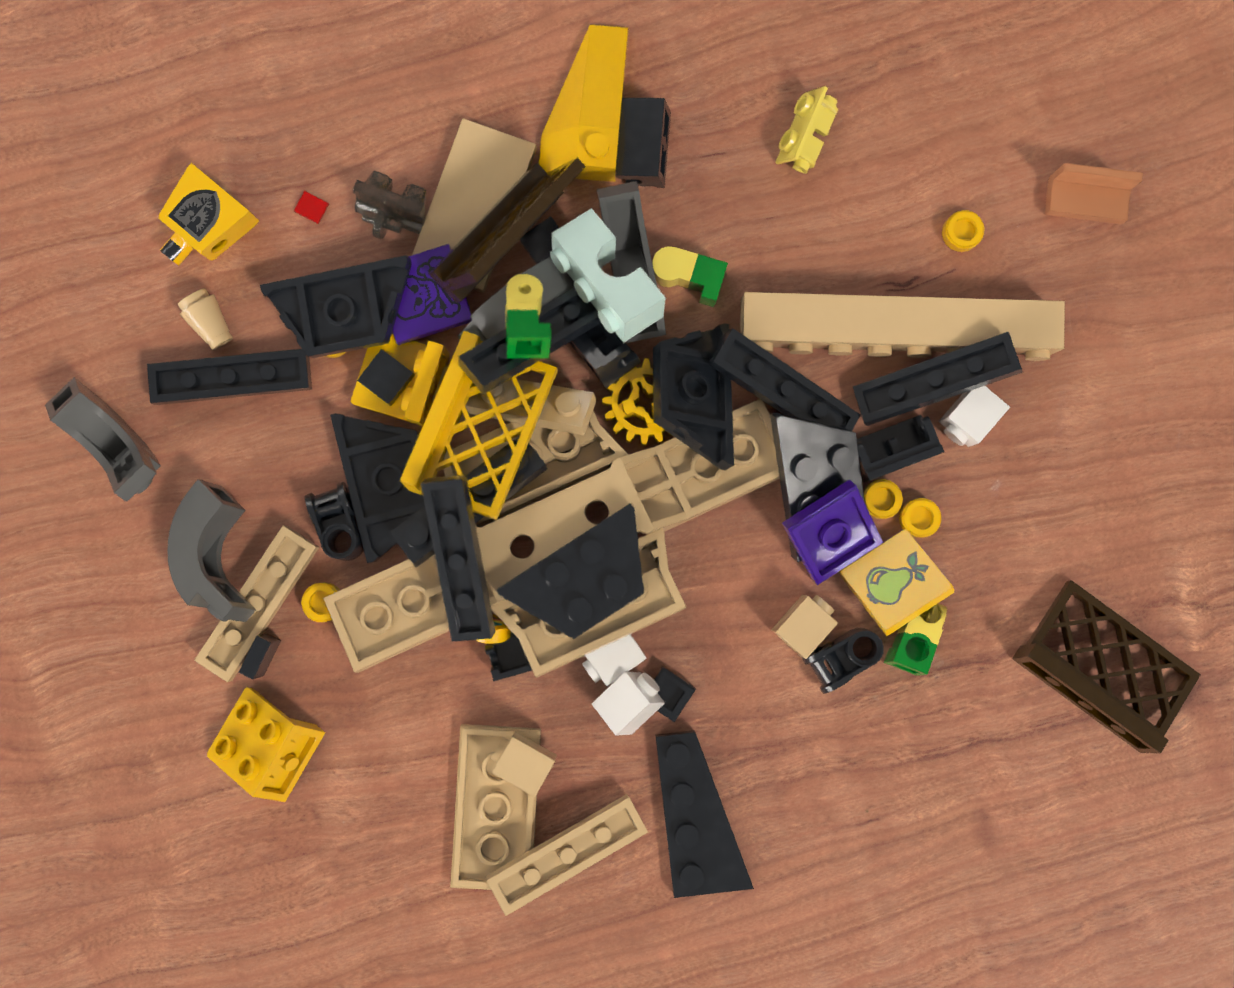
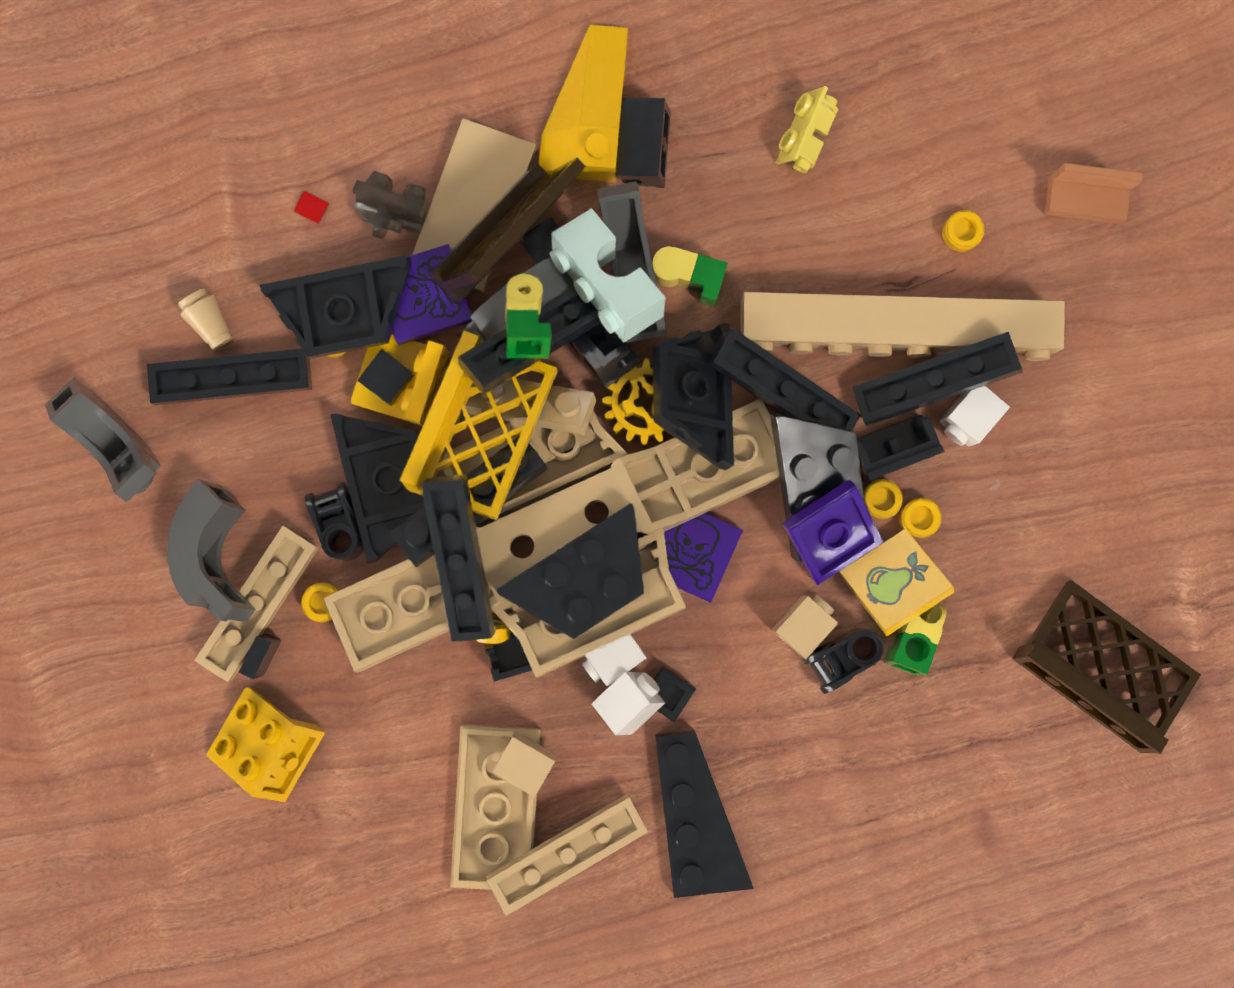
yellow torso [158,163,259,266] -> none
none -> dark purple tile [664,513,743,603]

